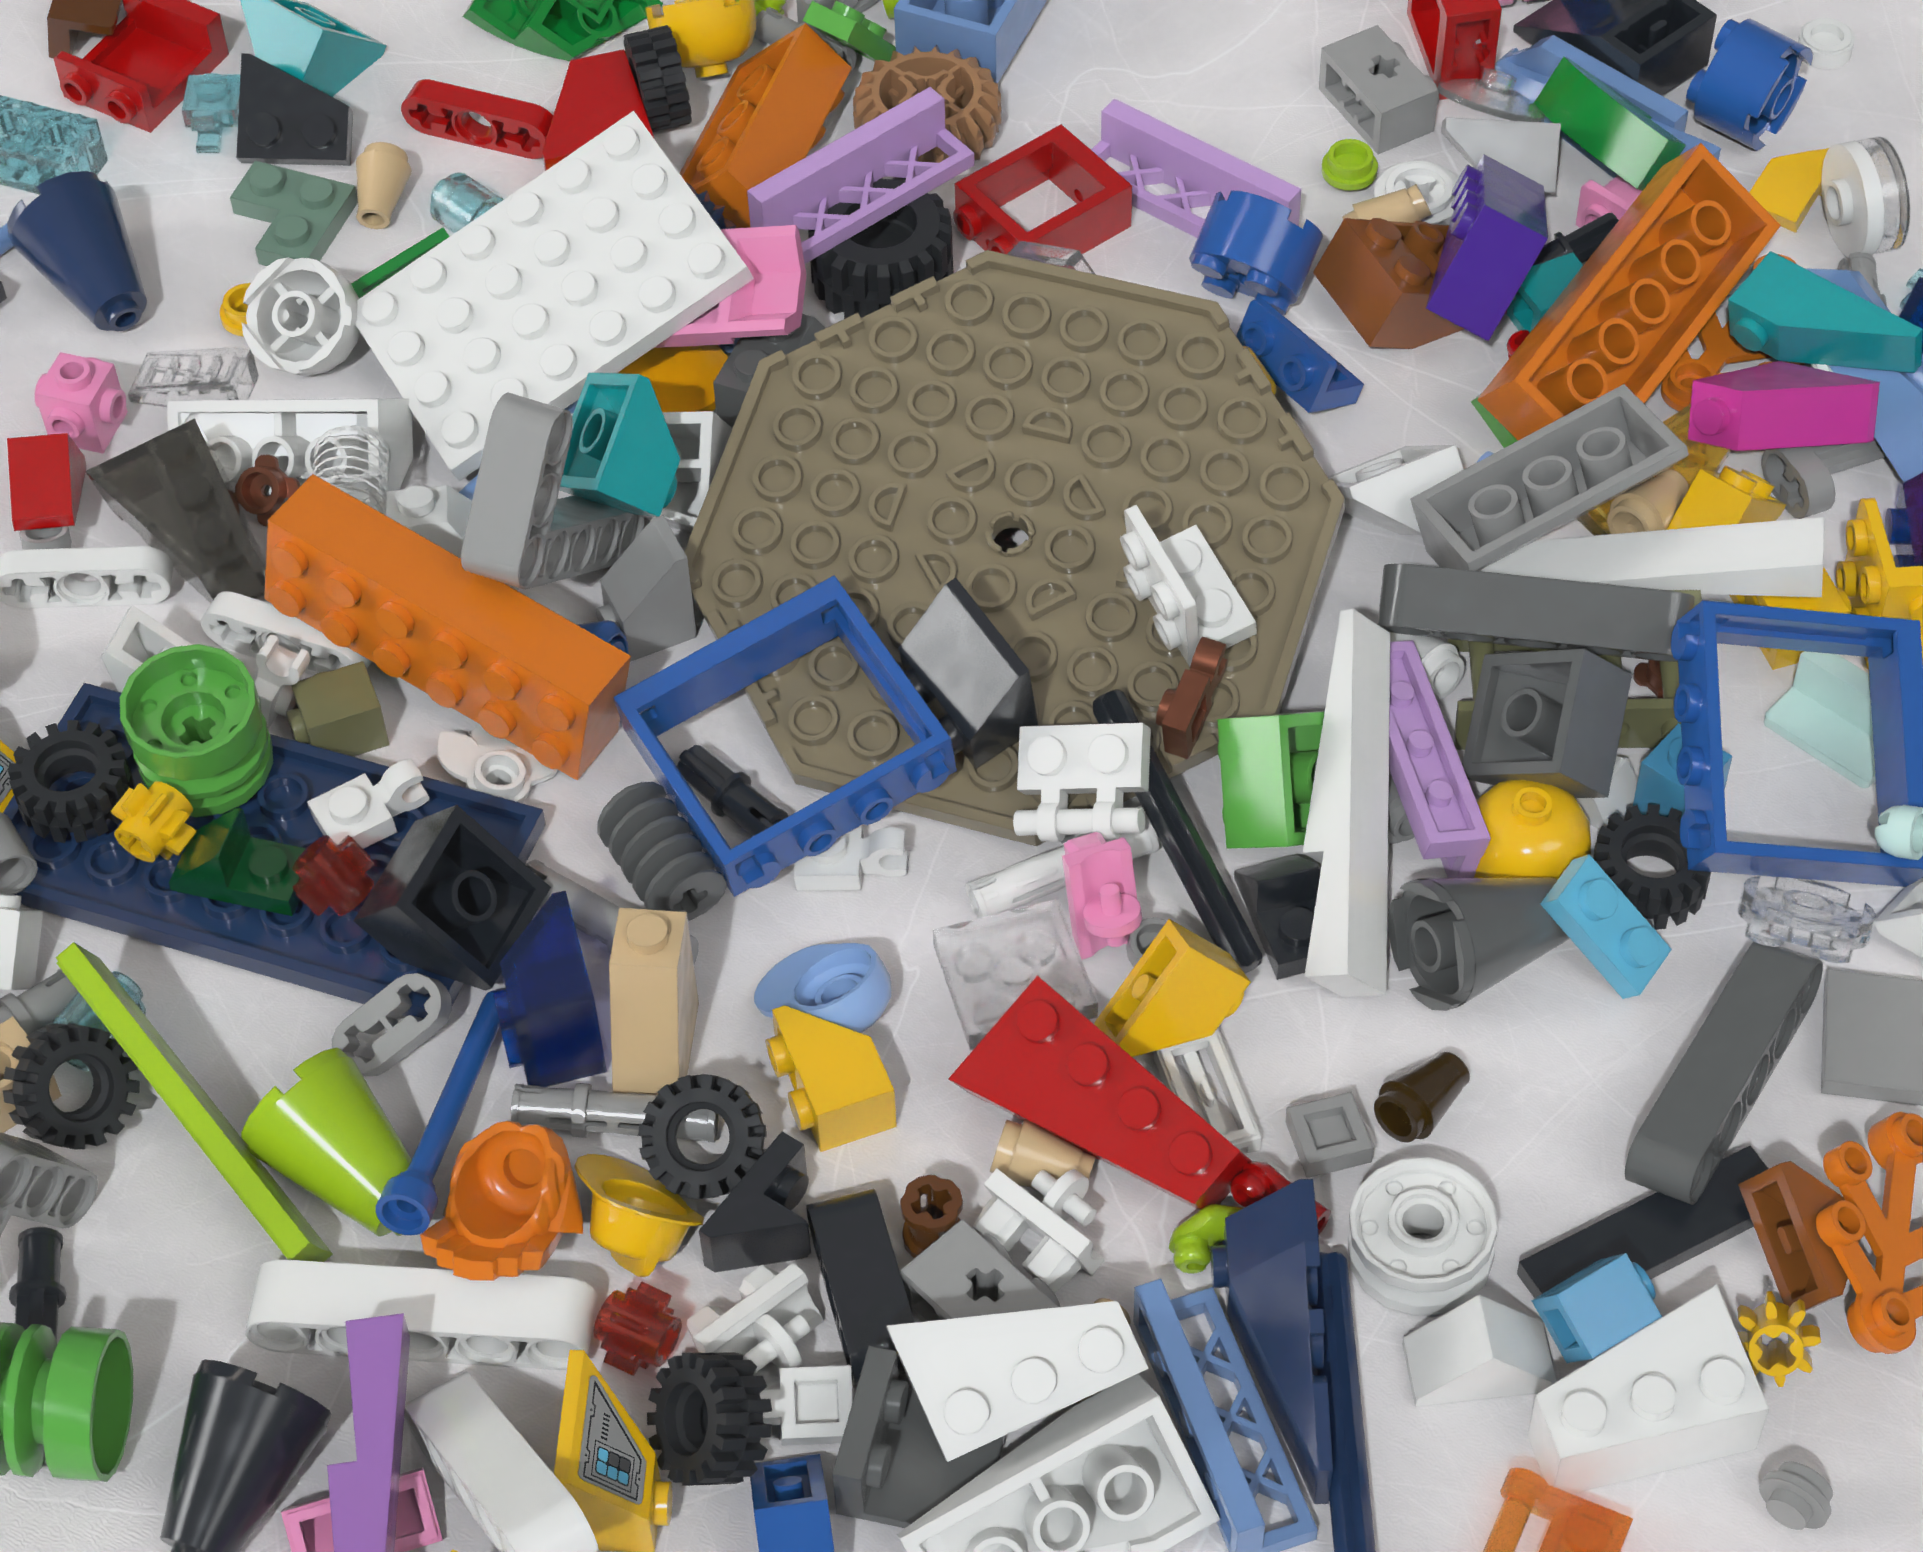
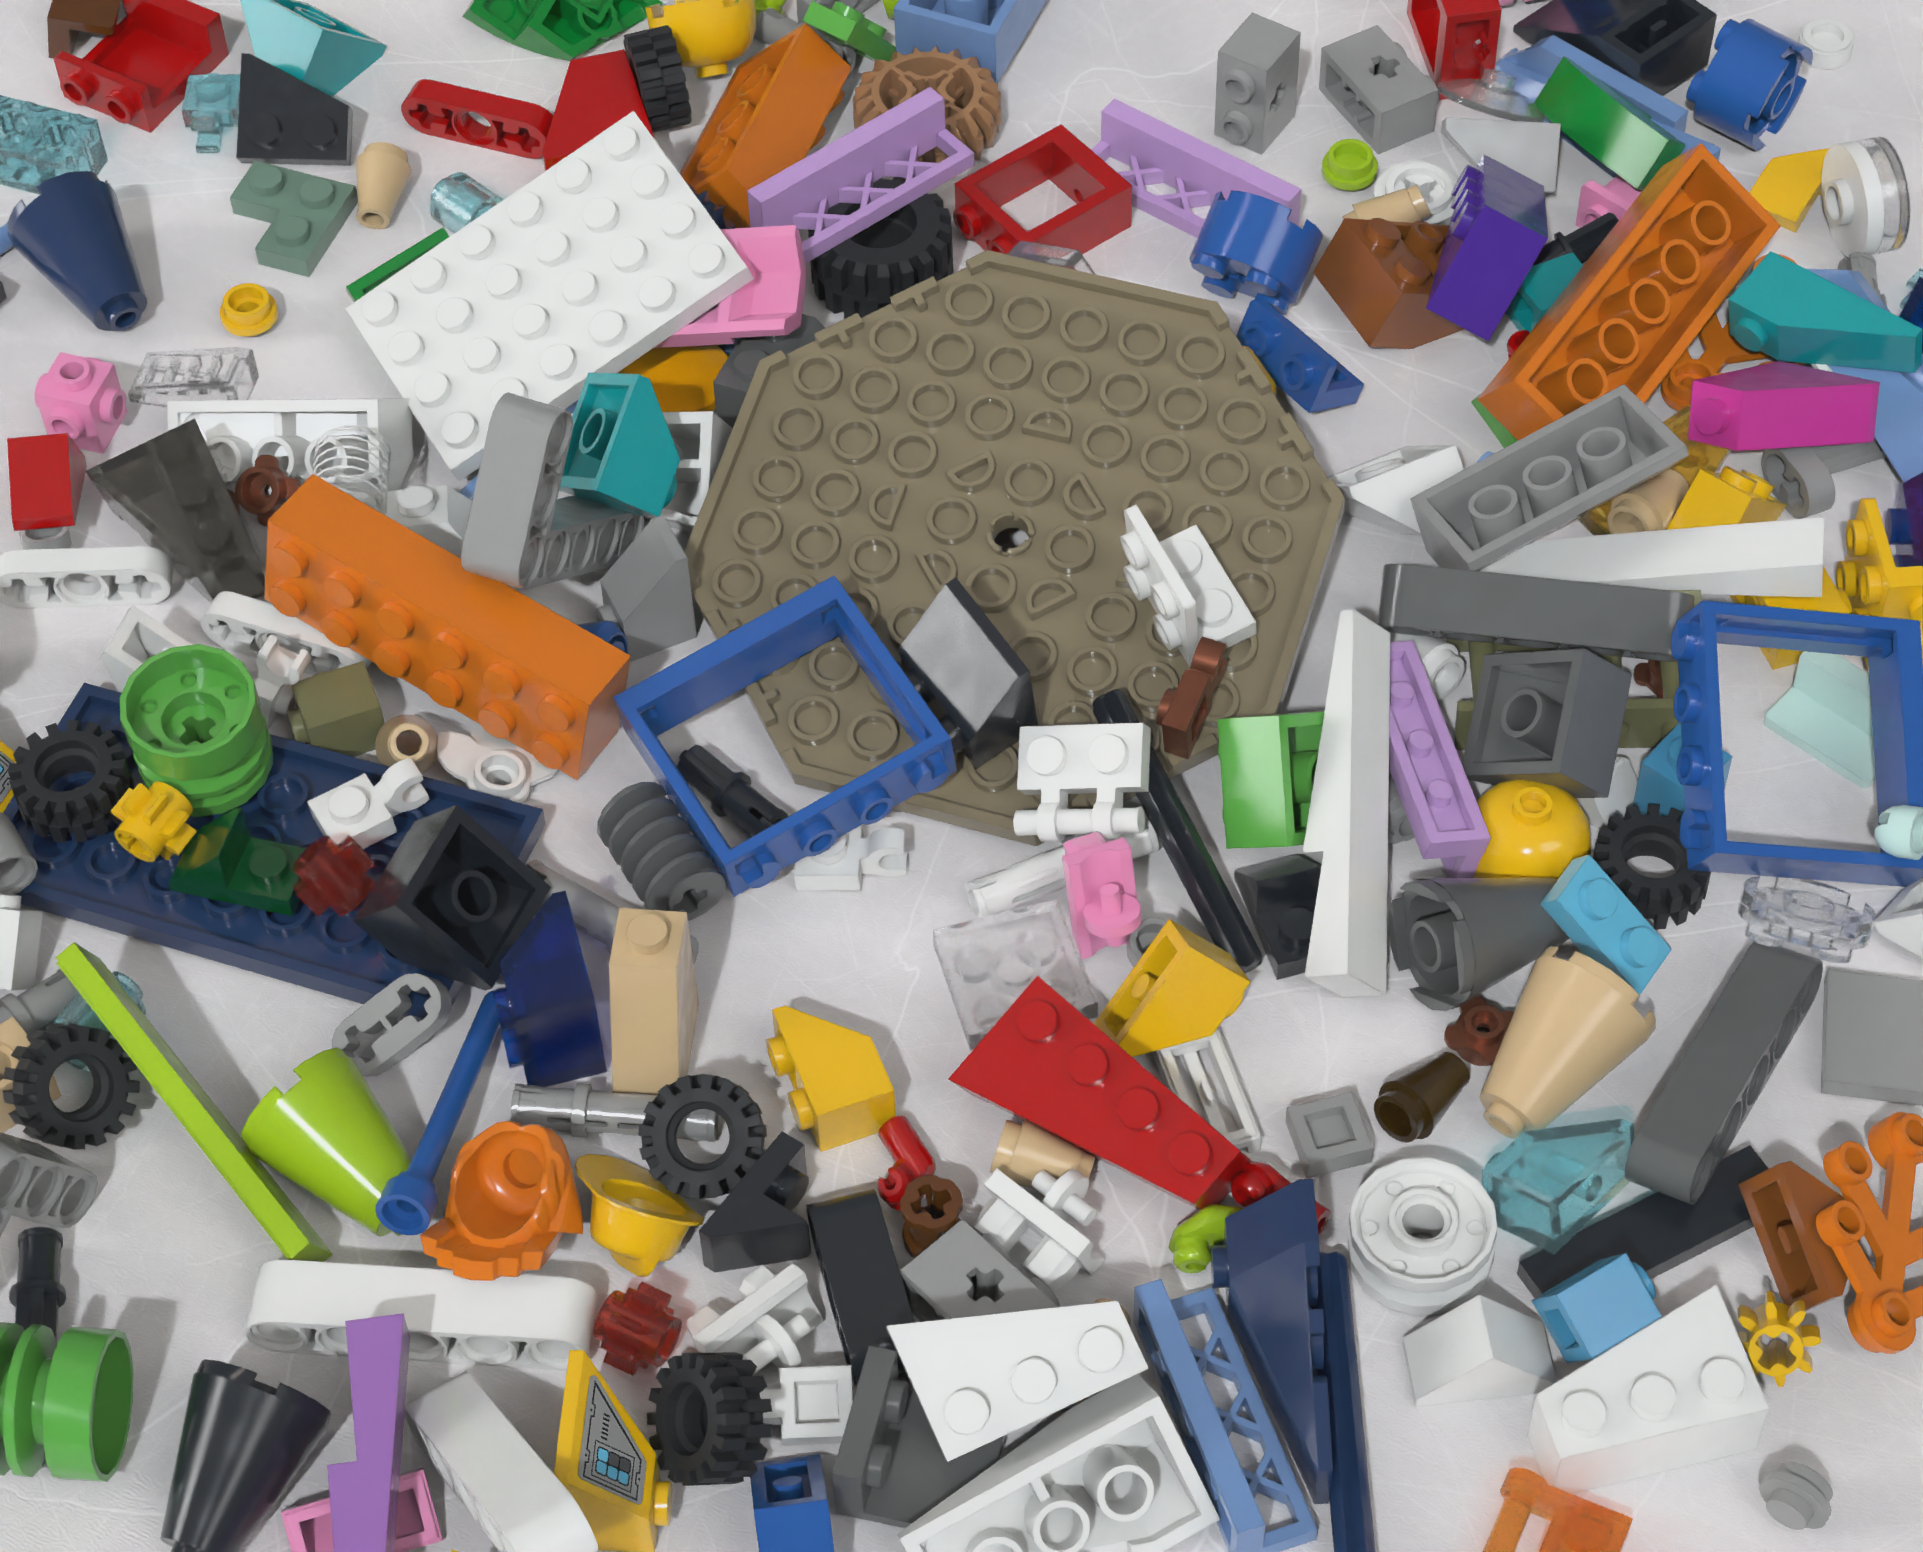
white cylinder [242,257,360,376] -> none
light blue cap [754,943,892,1033] -> none
none -> tan cone [375,714,438,774]
none -> red arm [877,1116,936,1210]
none -> light grey brick [1214,12,1301,155]
none -> copper plate [1444,996,1514,1066]
none -> tan cone [1479,946,1656,1139]
none -> clear light blue slope [1482,1119,1634,1254]

